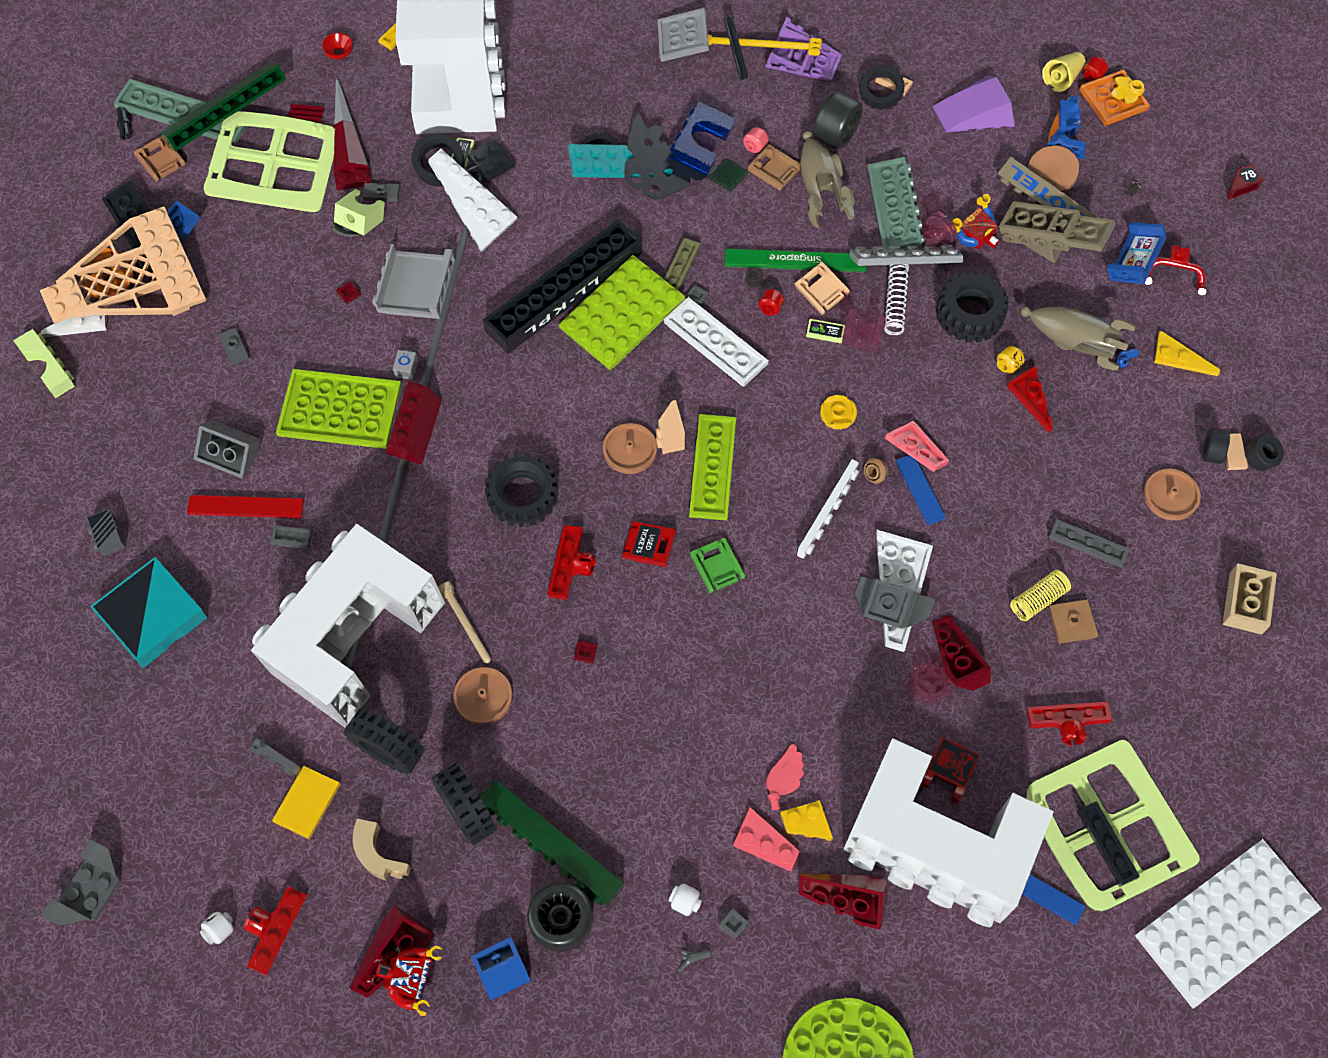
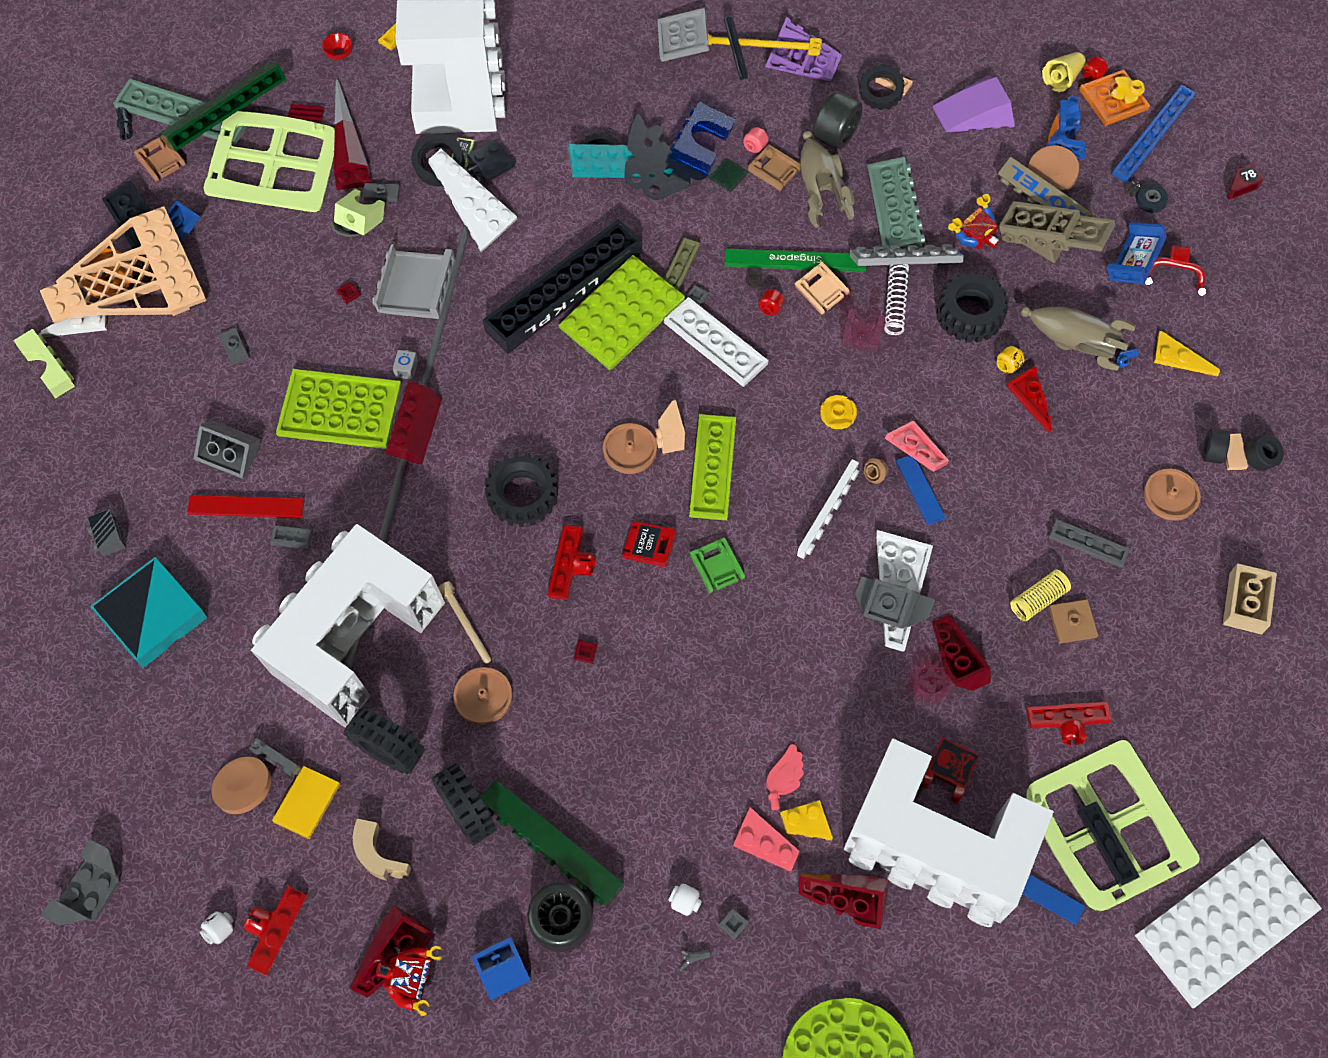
tile [806,319,845,343] -> none
clear pink tile [923,212,957,246] -> none
none -> nougat piece [211,757,271,814]
none -> blue plate [1112,85,1196,183]
none -> black bush [1136,184,1168,213]

